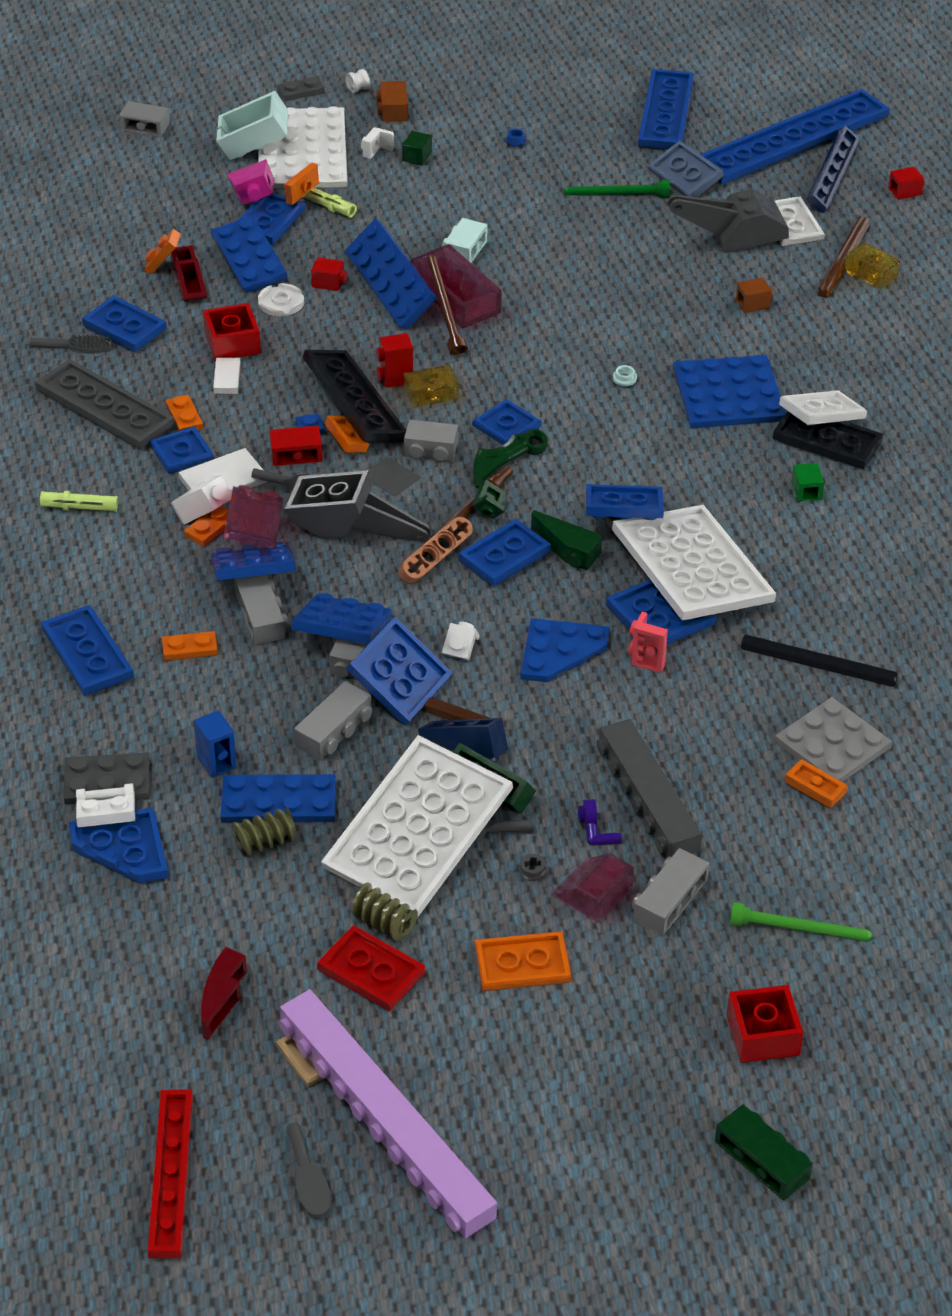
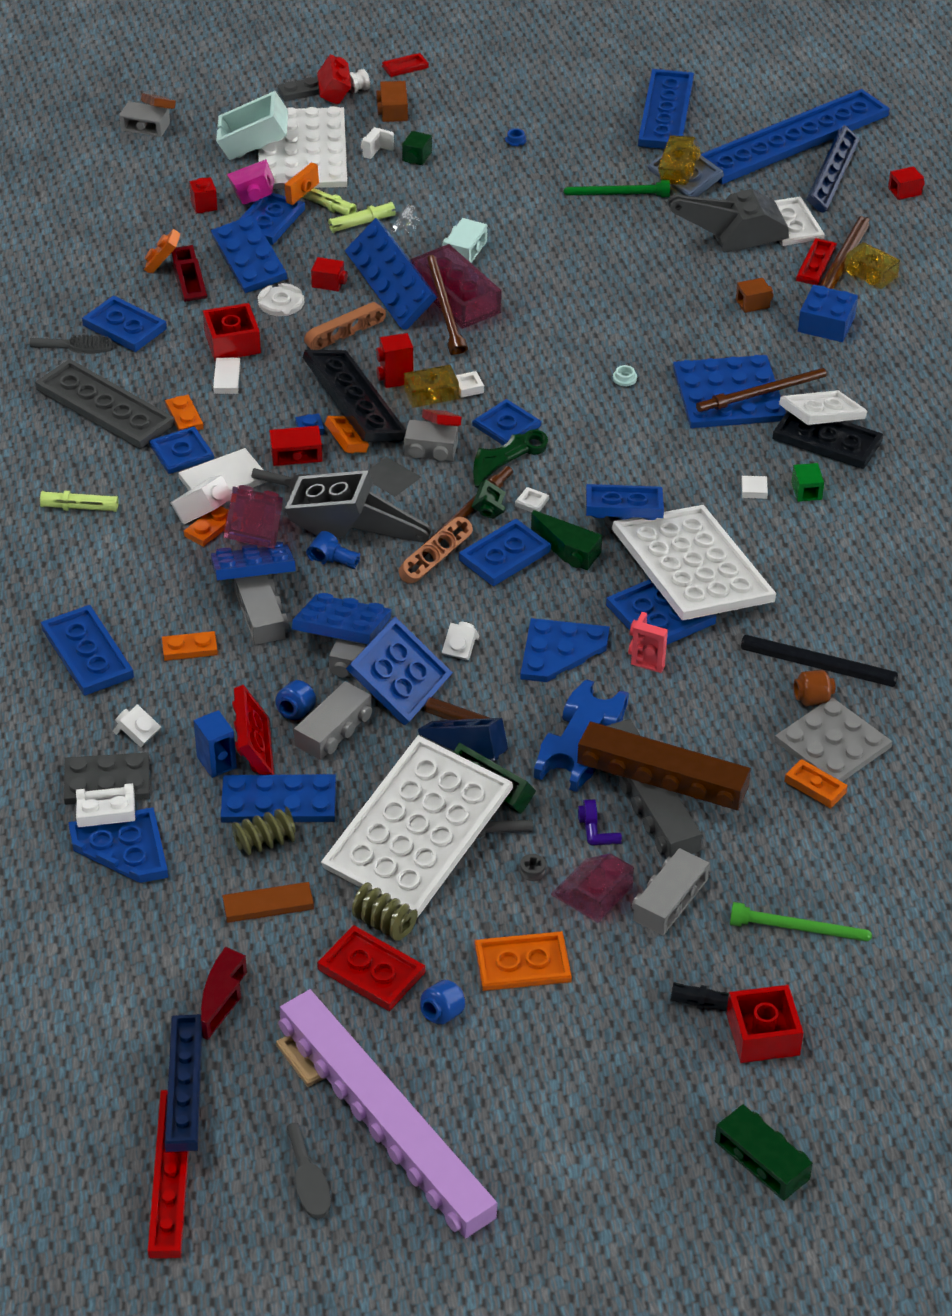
none -> white bracket [113,704,161,747]
none -> dark orange tile [141,93,176,109]
none -> dark blue tile [165,1014,202,1152]
none -> red brick [189,177,218,214]
none -> dark orange tile [222,882,314,923]
none -> red plate [232,684,274,775]
none -> blue head [275,680,316,720]
none -> nougat beam [304,302,386,350]
none -> blue pin [306,531,360,569]
none -> red brick [317,54,351,104]
none -> yellowish green pin [328,202,396,233]
none -> red tile [382,53,429,77]
none -> clear tile [391,203,421,233]
none -> blue head [420,980,465,1024]
none -> red tile [422,409,462,426]
none -> white plate [453,371,484,398]
none -> white tile [515,487,549,512]
none -> blue piece [534,679,629,792]
none -> reddish brown brick [577,721,751,811]
none -> clear yellow brick [658,135,701,185]
none -> black pin [670,982,729,1012]
none -> reddish brown bar [696,368,827,412]
none -> white tile [741,476,768,499]
none -> dark orange head [793,670,836,706]
none -> red tile [796,238,837,286]
none -> blue brick [798,285,858,343]

